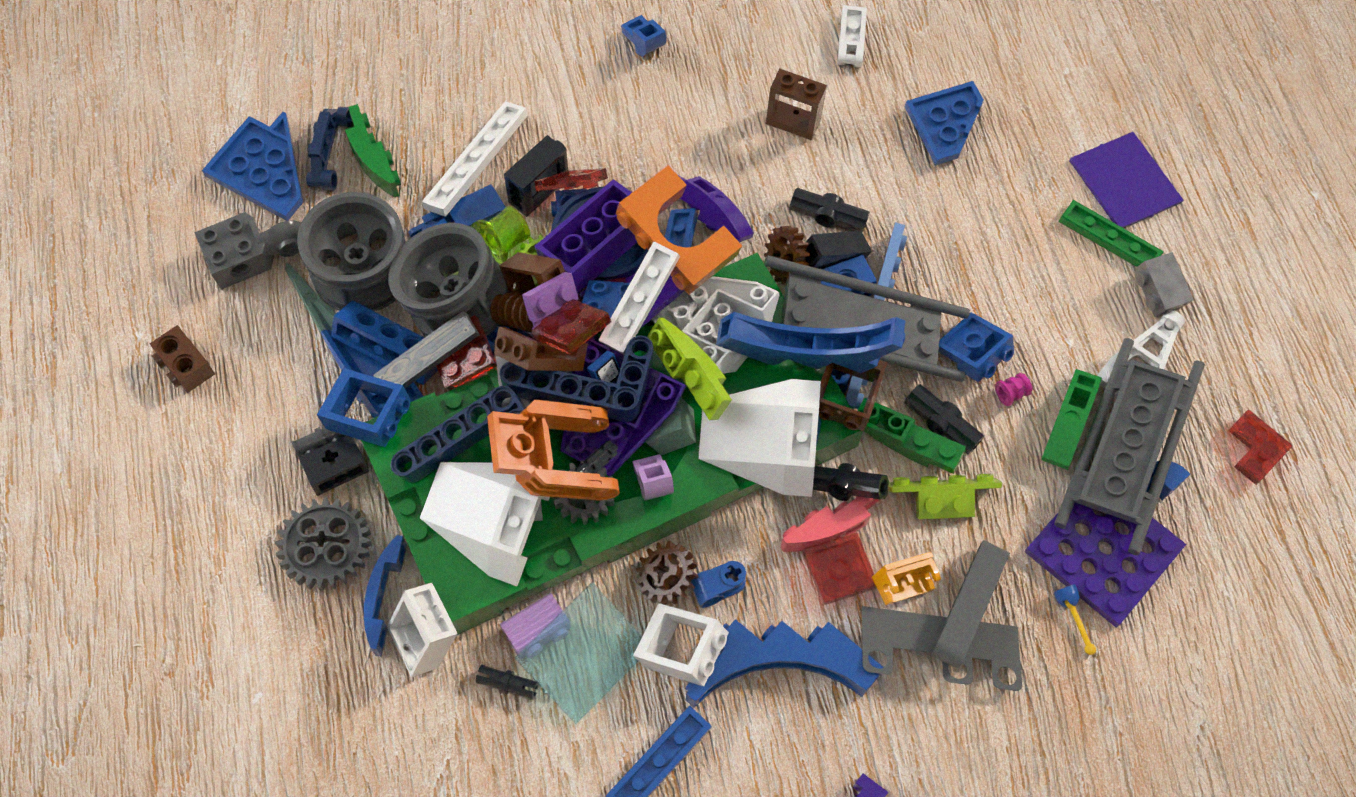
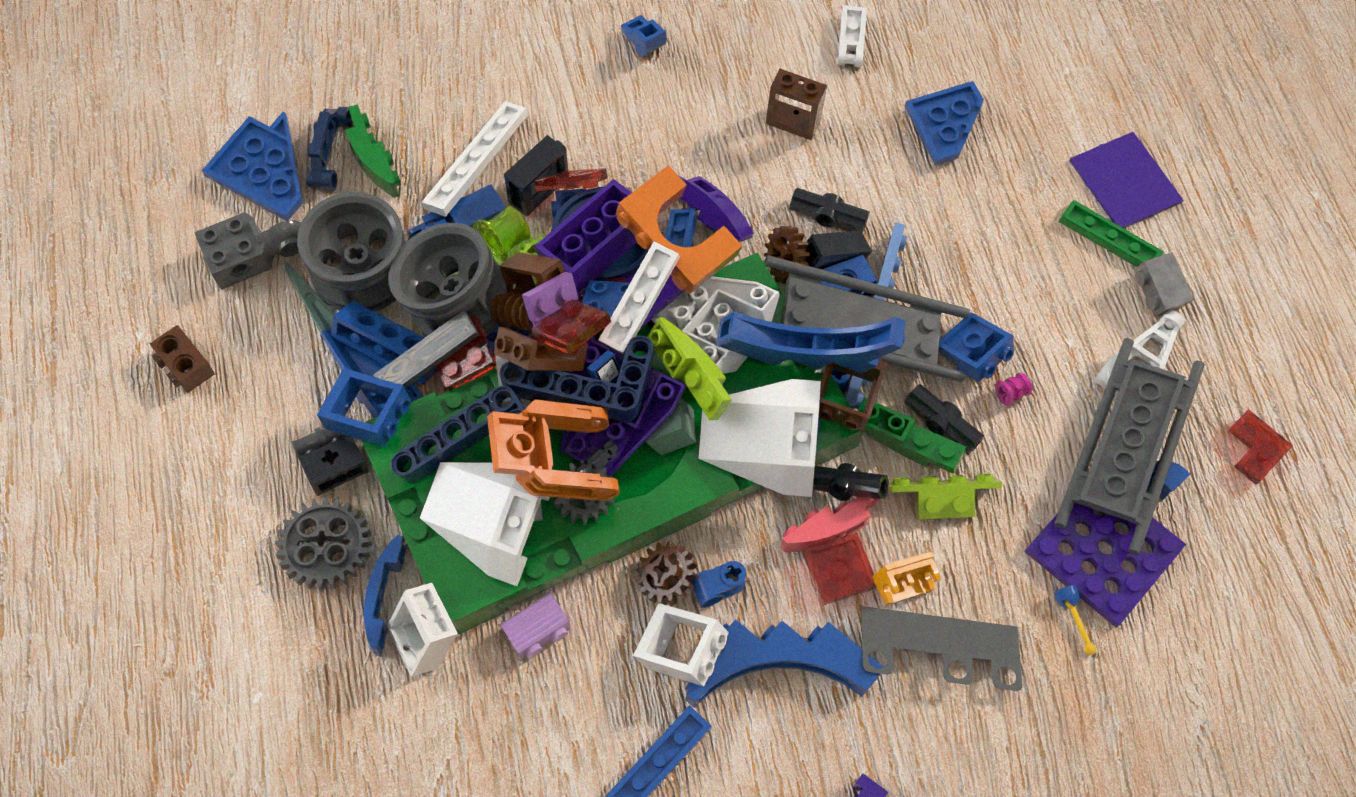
black pin [476,664,539,700] -> none
clear light blue piece [515,582,642,724] -> none
lavender brick [632,454,674,501] -> none
dark grey beam [931,540,1010,669] -> none
green slope [1041,369,1102,470] -> none

